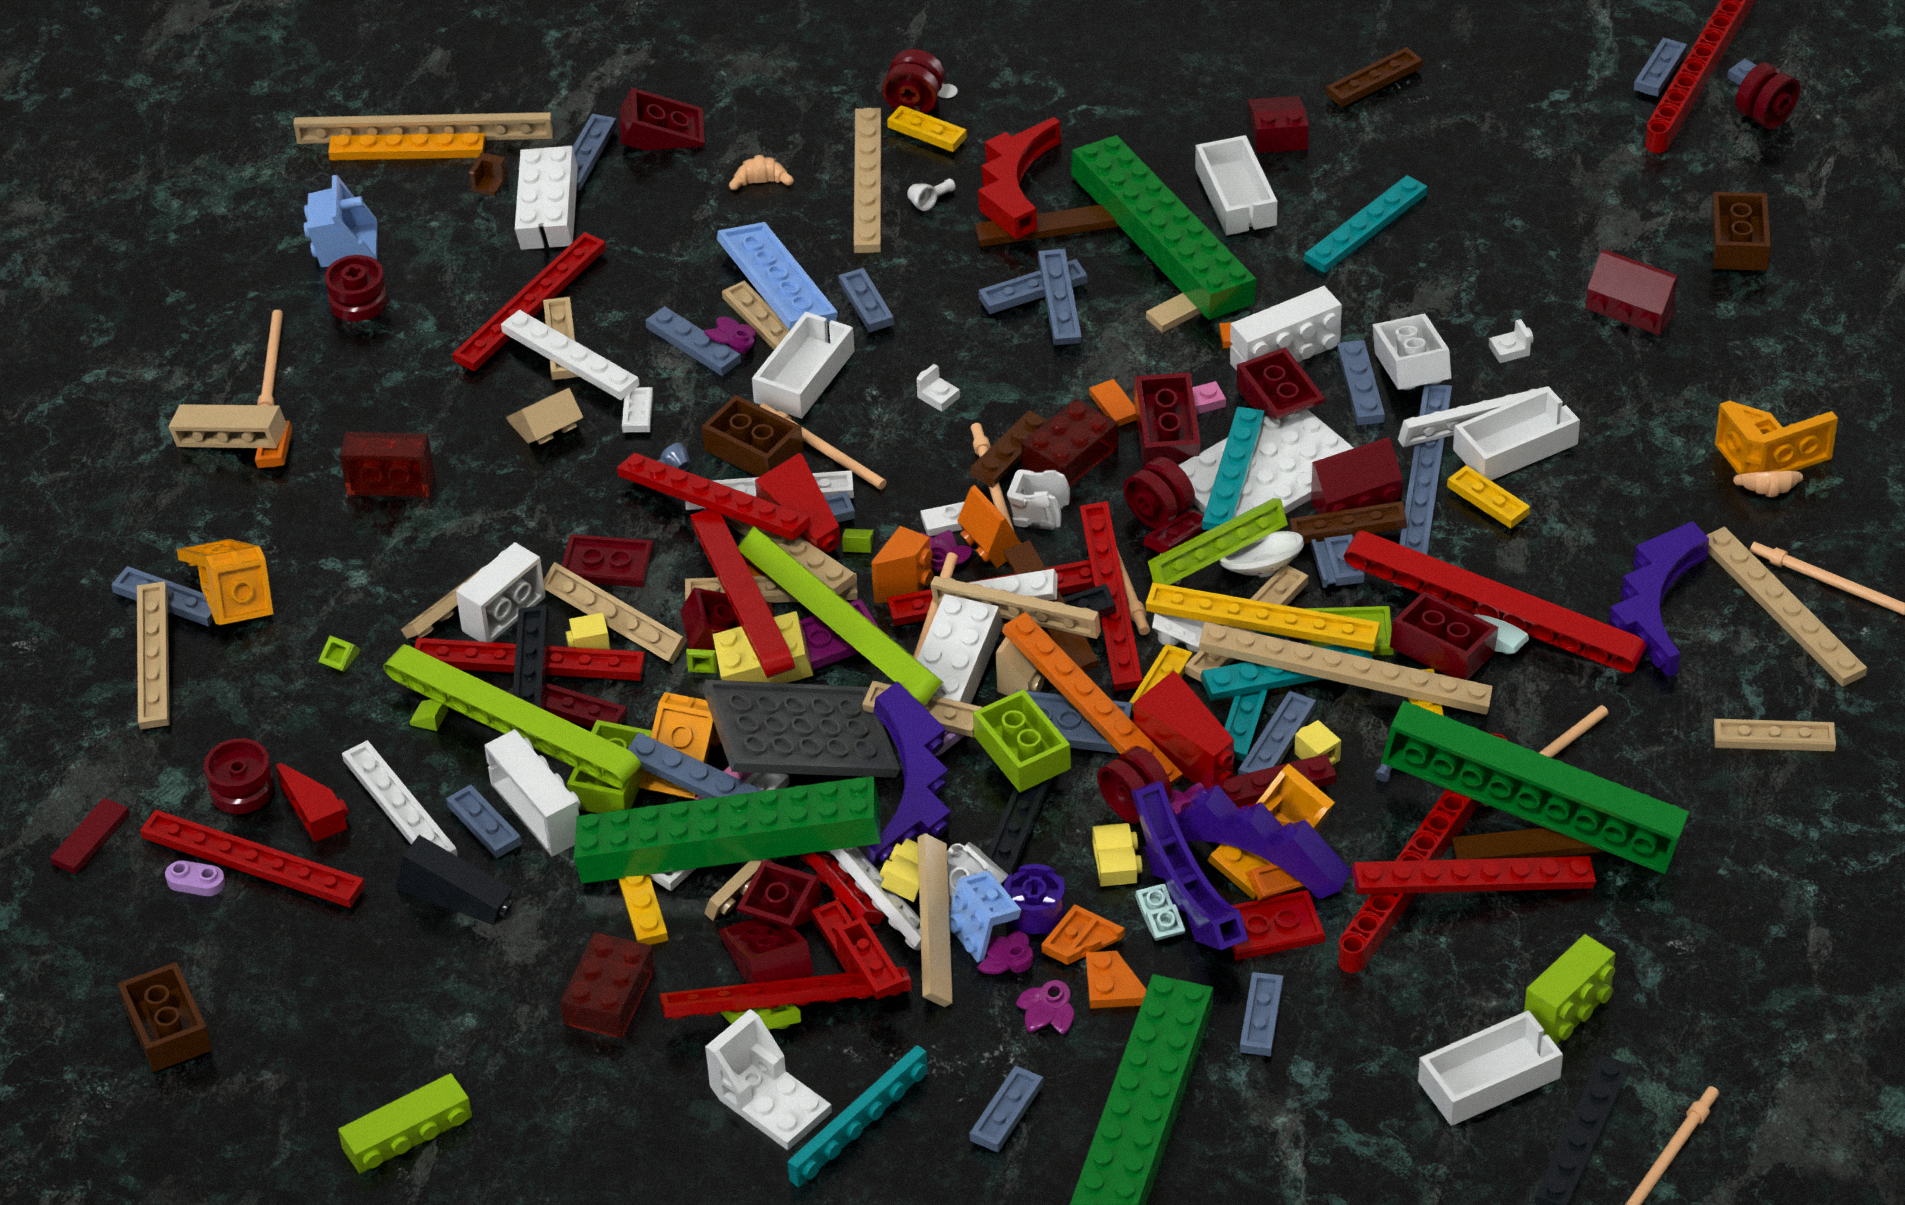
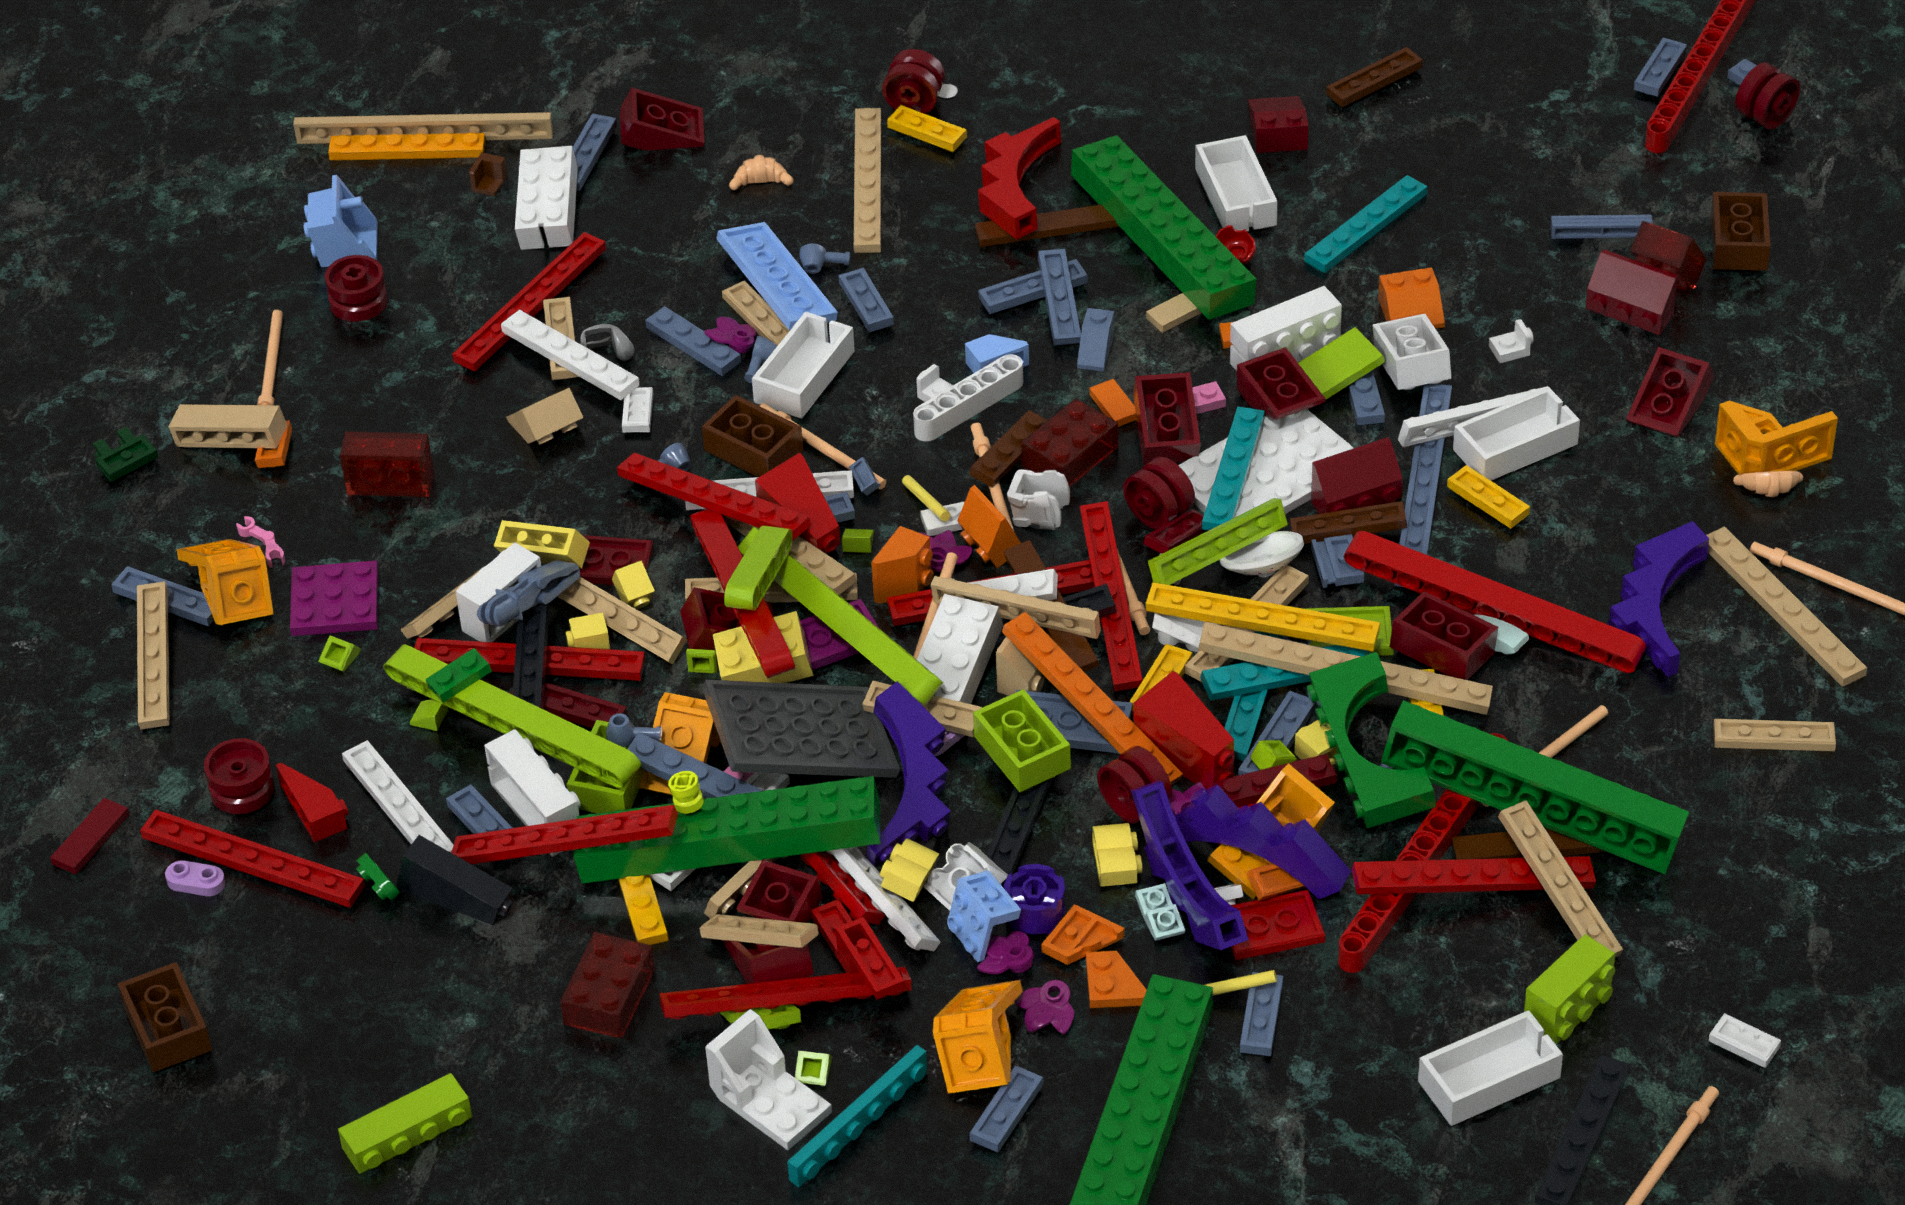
white bar [907,179,955,211] -> none
tan tile [918,833,952,1007] -> none
none -> dark green plate [92,426,158,482]
none -> bright pink piece [236,516,285,568]
none -> magenta plate [290,560,378,636]
none -> green plate [356,852,401,901]
none -> green plate [425,648,492,703]
none -> red plate [451,805,678,864]
none -> sand blue arm [477,560,580,627]
none -> light yellow brick [494,520,590,568]
none -> light grey piece [581,324,634,361]
none -> sand blue bar [606,713,662,747]
none -> light yellow brick [612,561,655,609]
none -> neon yellow wheel [668,771,704,814]
none -> tan tile [699,914,819,948]
none -> lime beam [724,525,792,611]
none -> sand blue bar [744,336,777,383]
none -> lime slope [795,1051,832,1086]
none -> sand blue bar [799,244,850,274]
none -> sand blue piece [849,457,881,496]
none -> light yellow bar [902,475,951,522]
none -> white beam [913,354,1023,441]
none -> light orange bracket [933,980,1023,1094]
none -> light blue slope [965,334,1029,373]
none -> sand blue slope [1077,308,1115,372]
none -> light yellow bar [1205,970,1277,996]
none -> white plate [1214,884,1243,905]
none -> red hair [1215,225,1256,265]
none -> lime slope [1250,740,1297,770]
none -> lime tile [1298,327,1385,400]
none -> green arch [1306,652,1436,828]
none -> orange slope [1378,267,1445,328]
none -> tan plate [1498,800,1623,957]
none -> sand blue piece [1550,215,1653,239]
none -> dark red slope [1626,347,1714,438]
none -> clear red brick [1630,221,1707,289]
none -> white plate [1709,1013,1781,1068]

